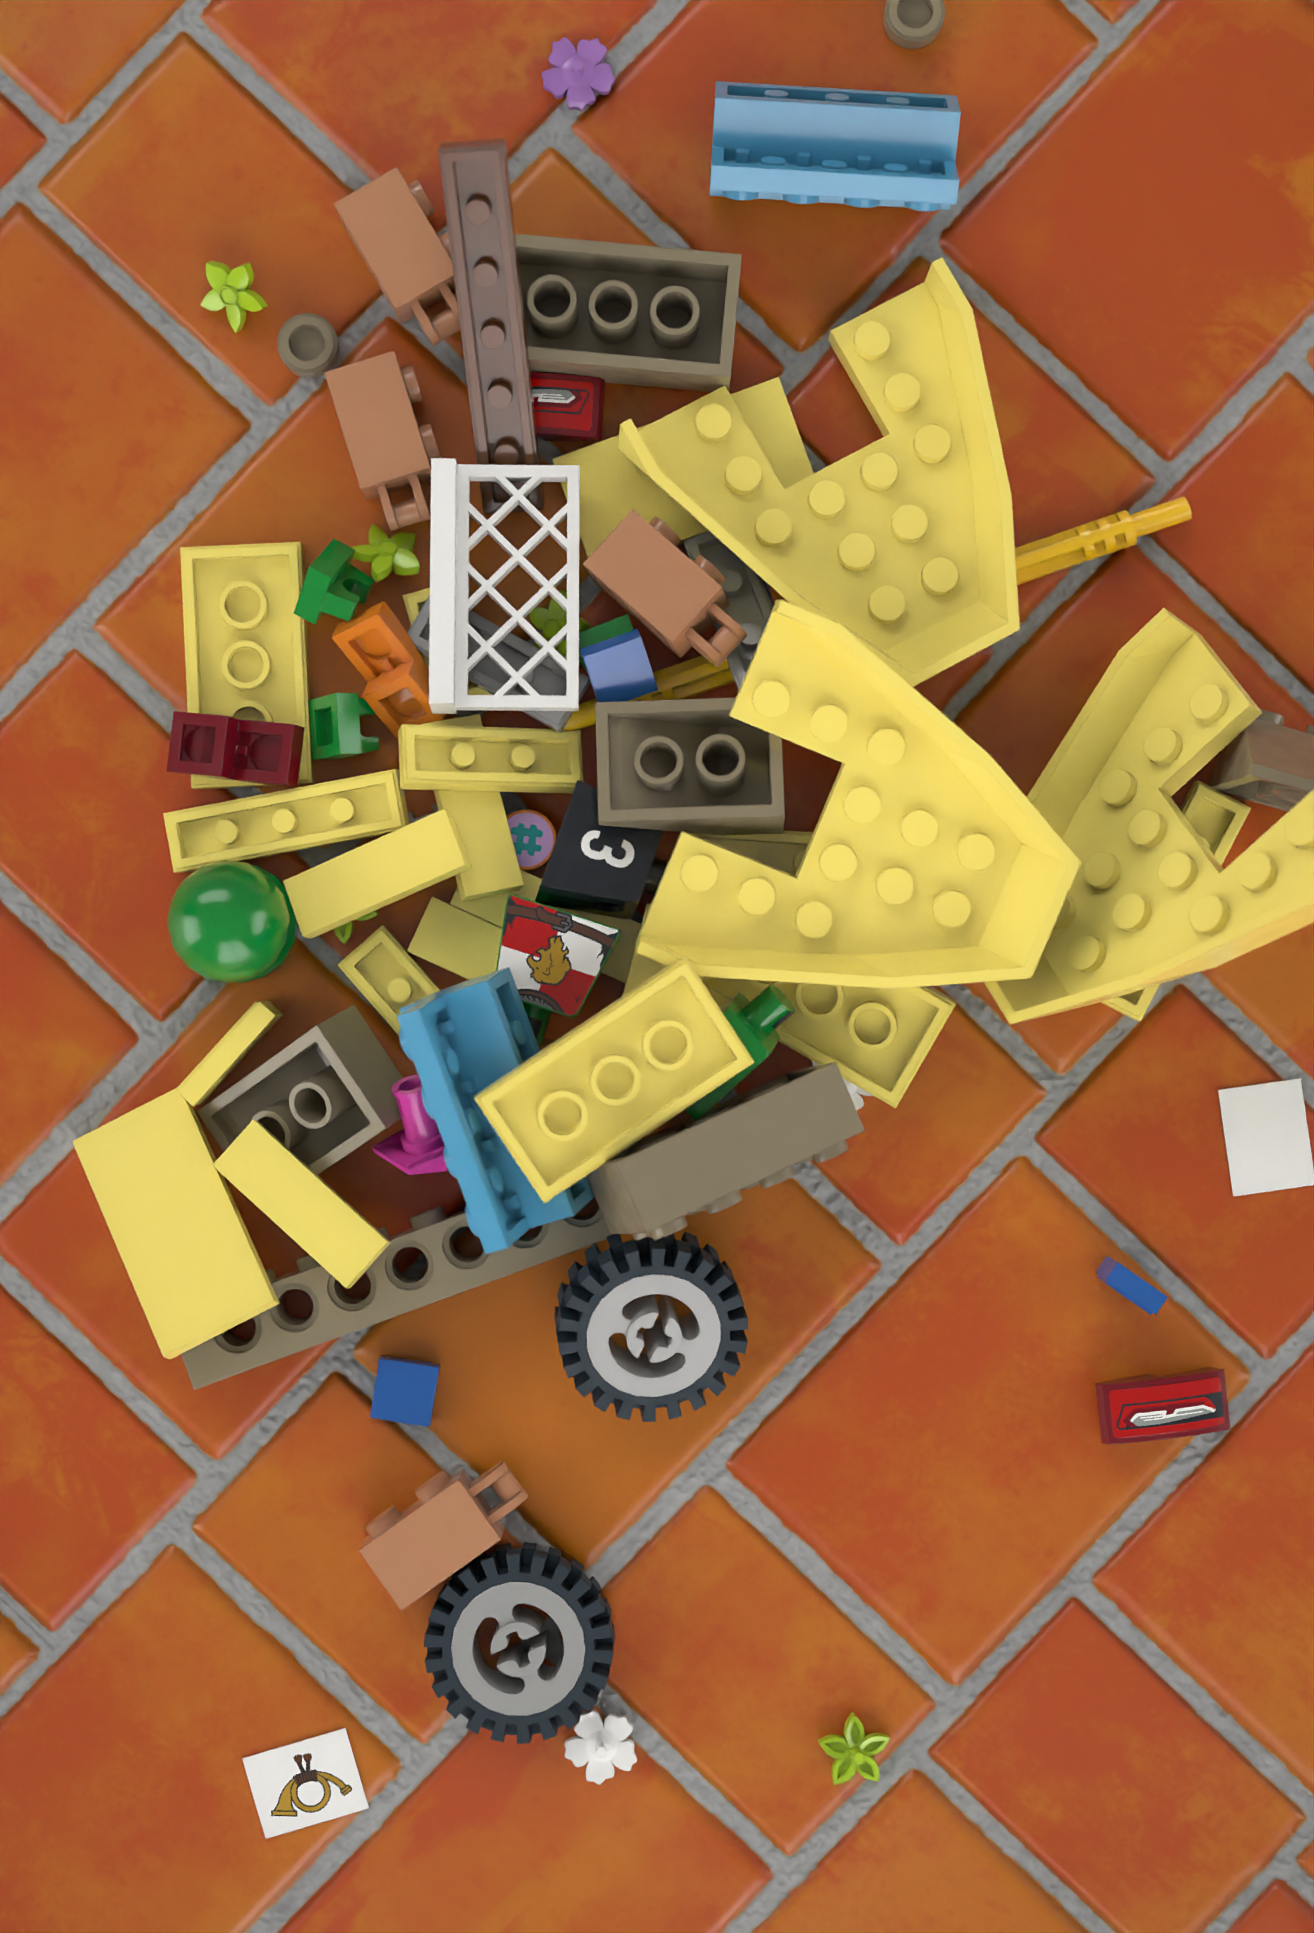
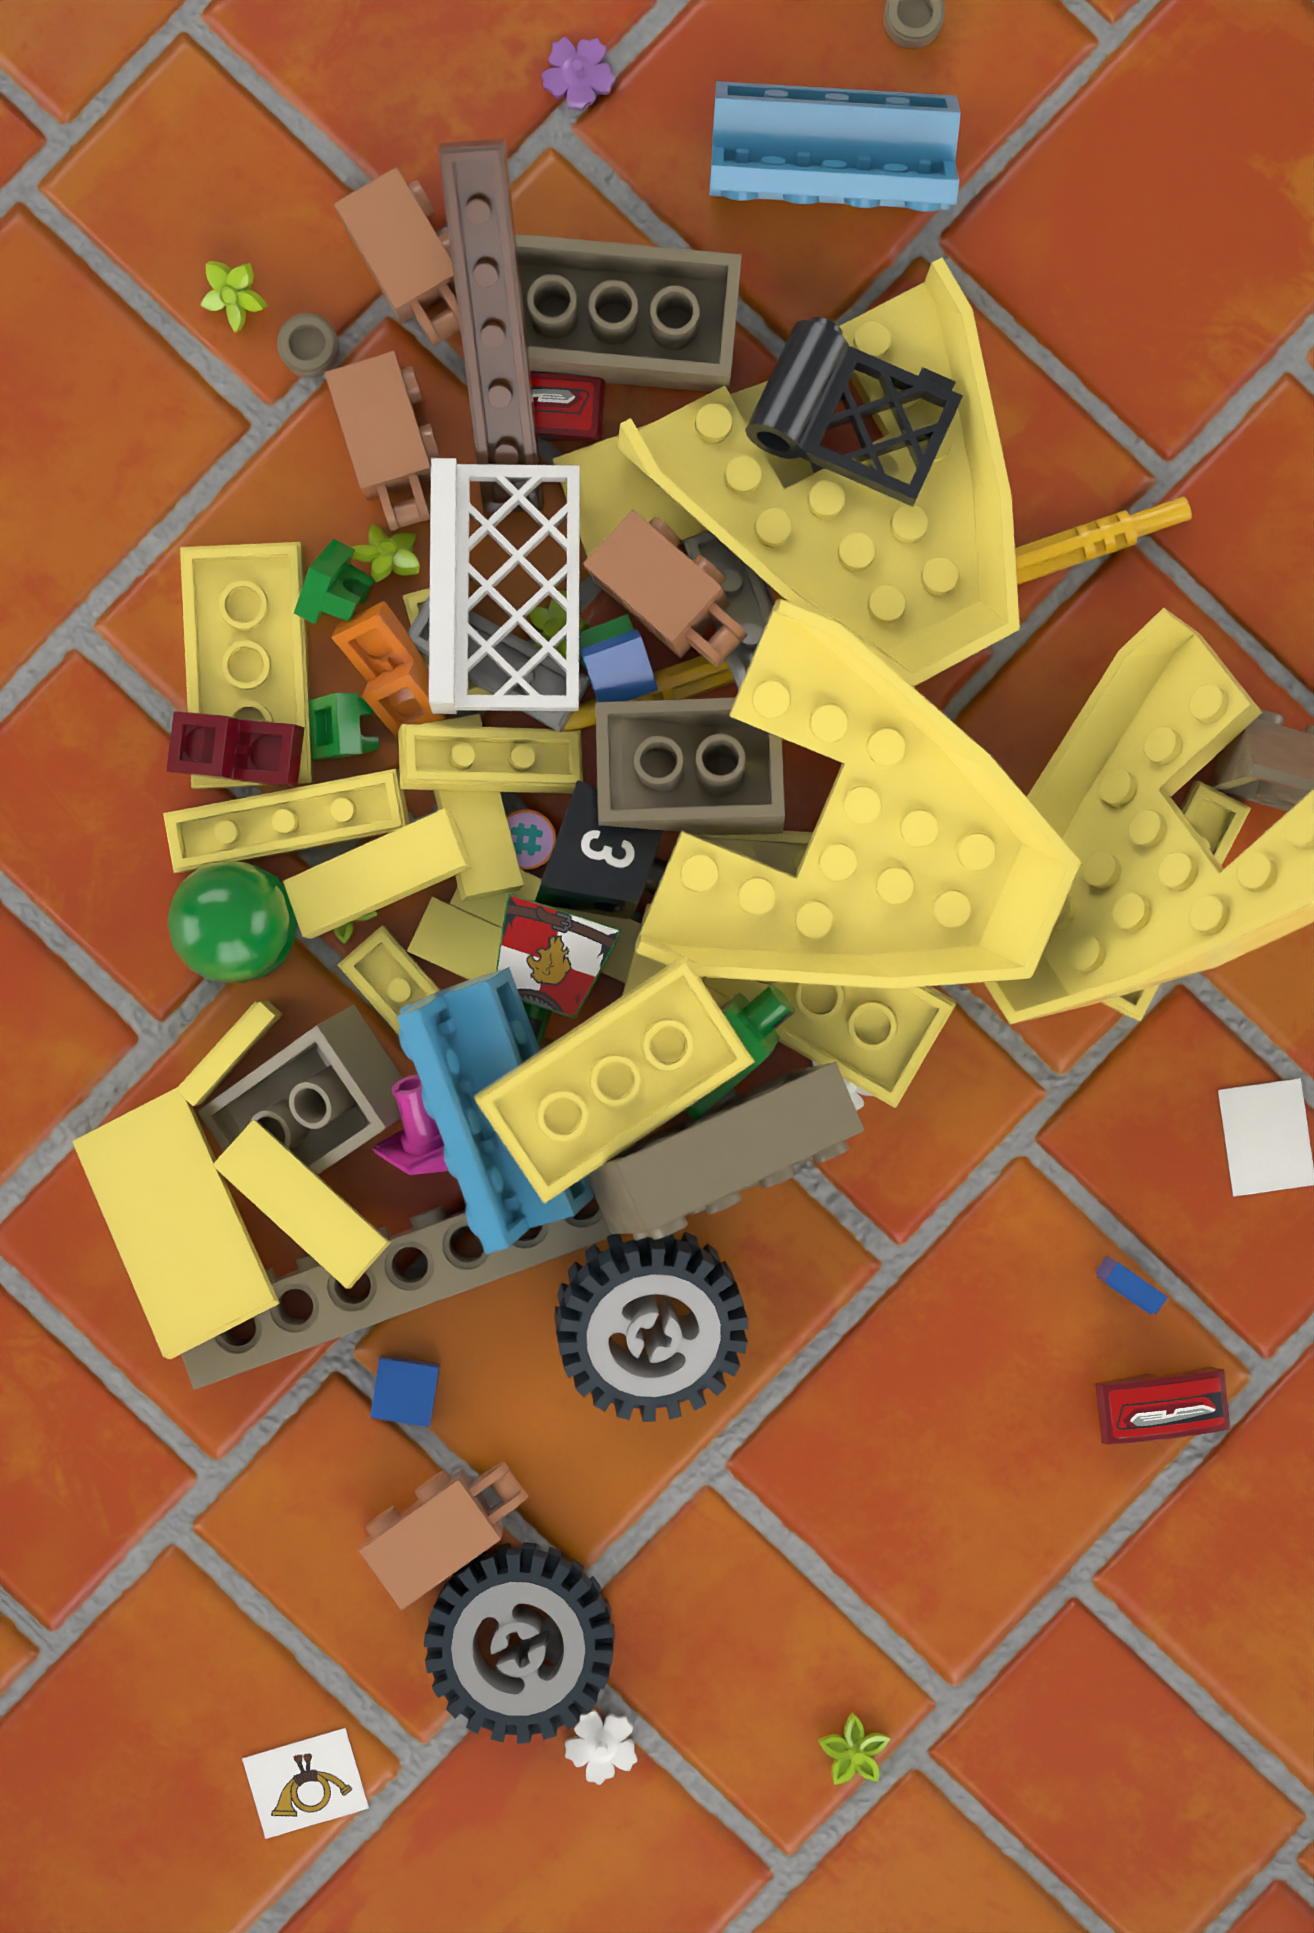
none -> black piece [745,317,963,507]

